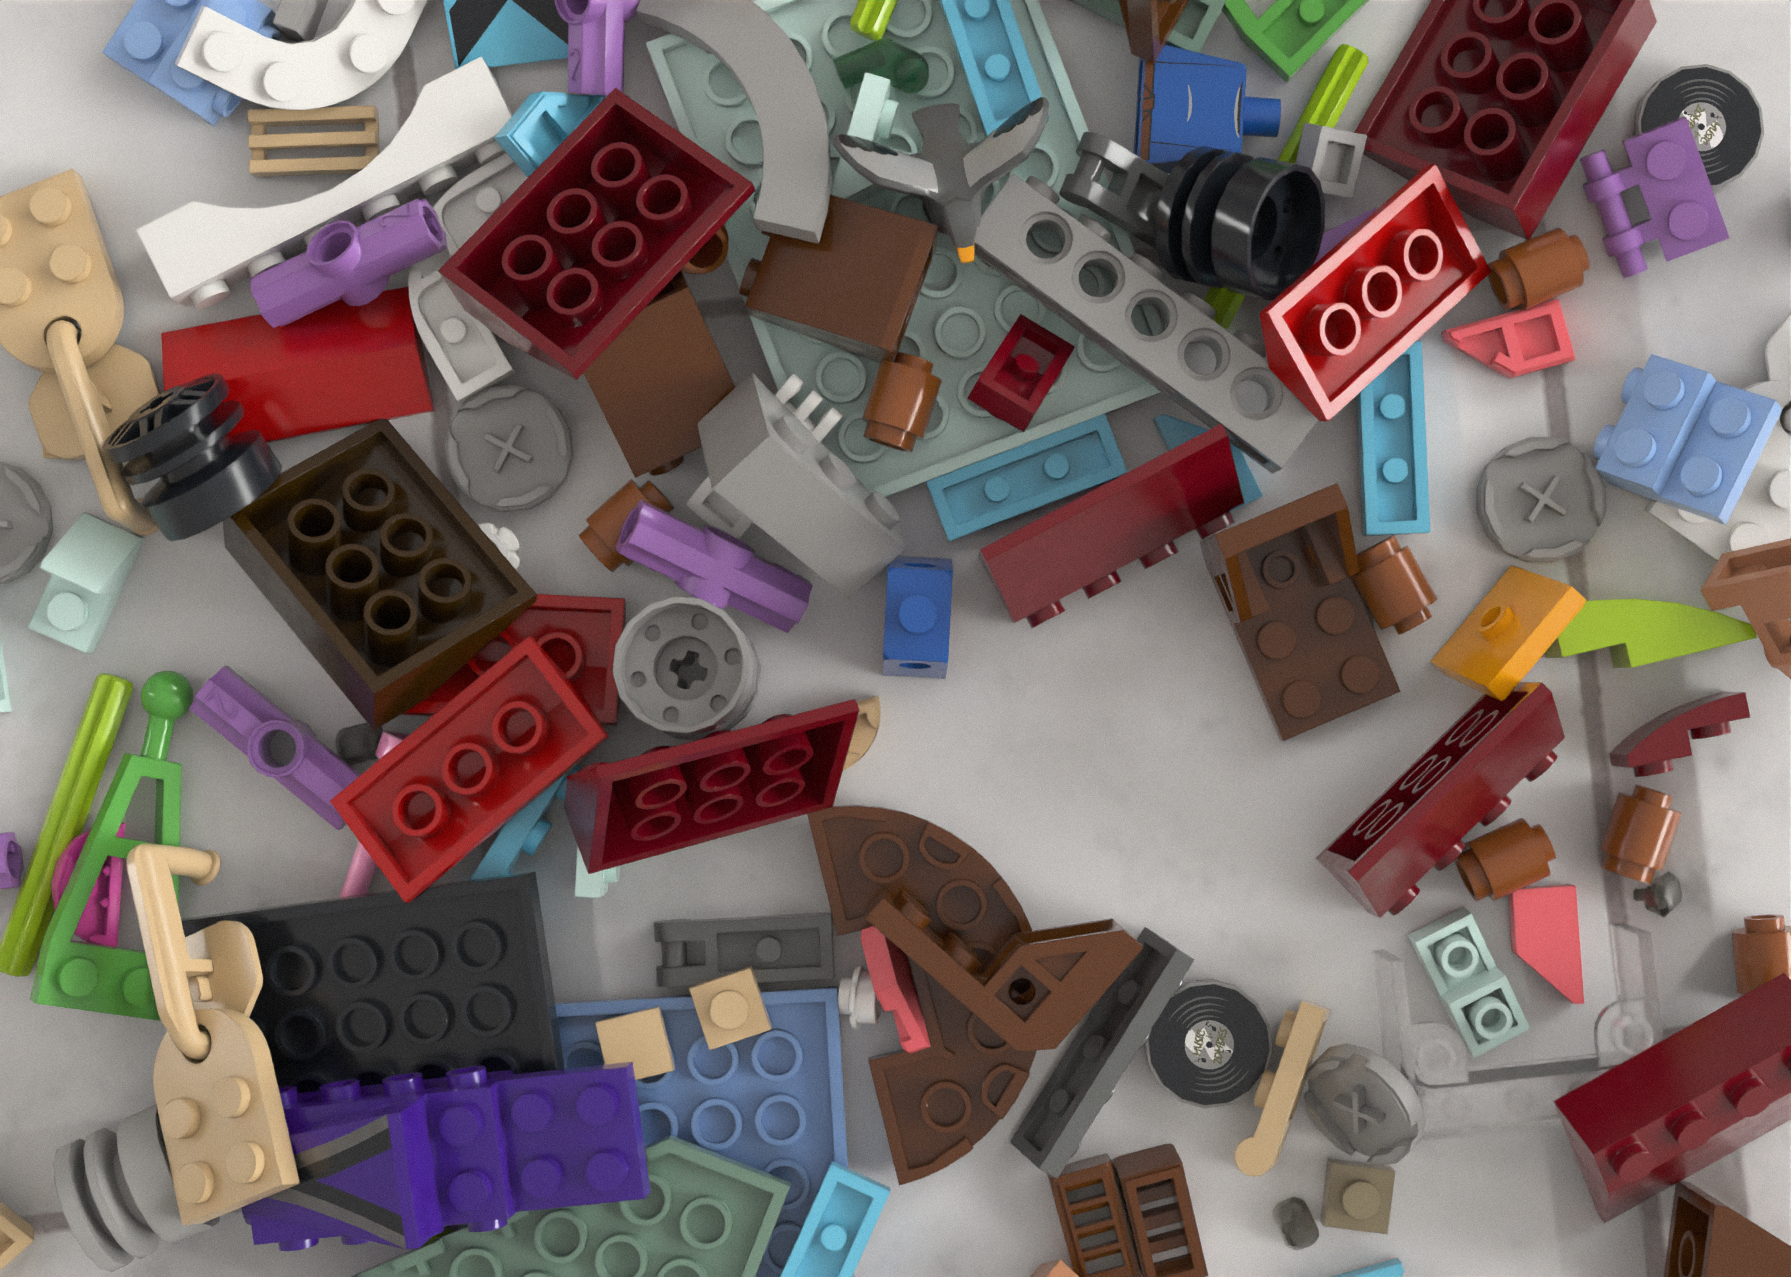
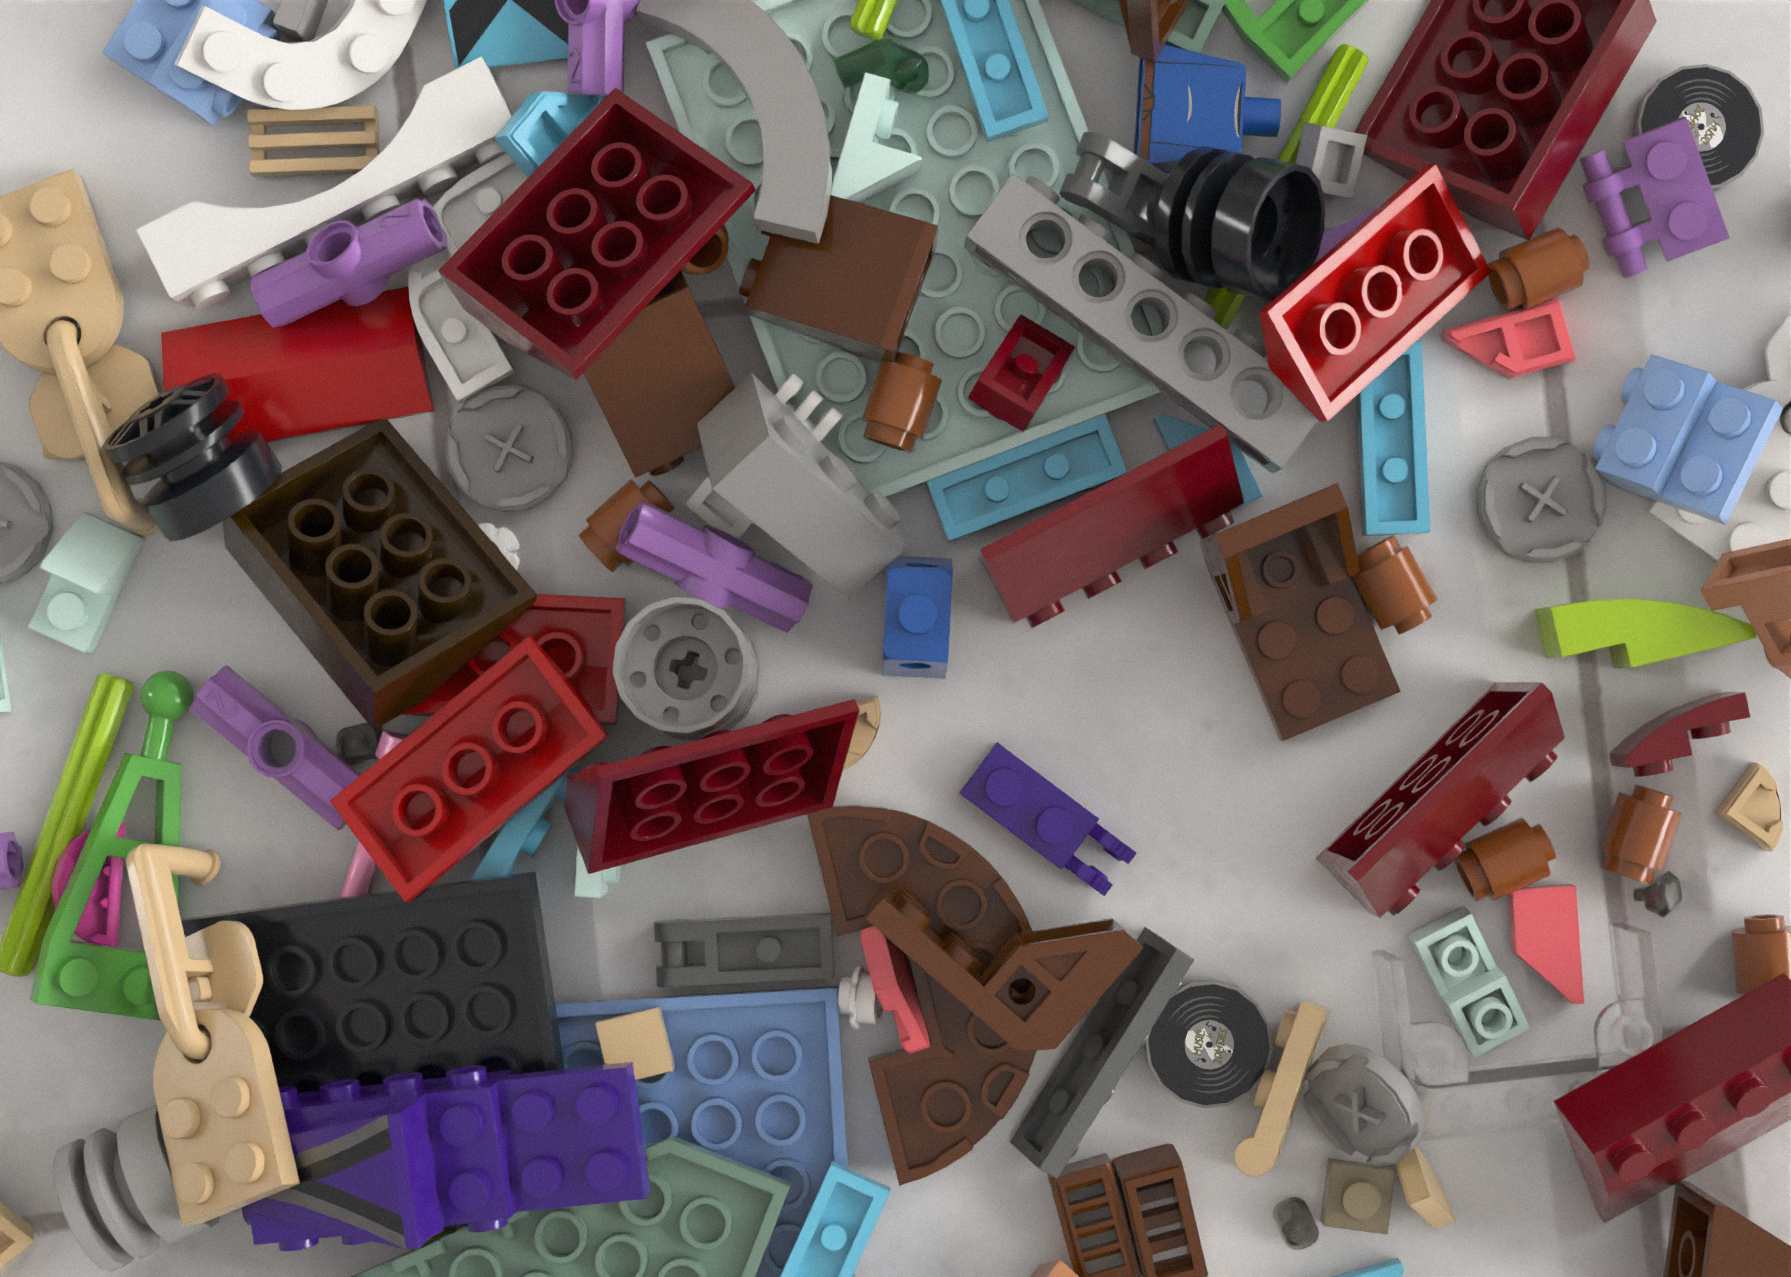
tan plate [689,966,772,1050] -> none
animal [833,97,1049,263] -> none
light orange plate [1430,565,1587,701] -> none
none -> dark purple hinge [959,742,1137,896]
none -> tan tile [1395,1145,1456,1229]
none -> tan tile [1714,762,1783,852]

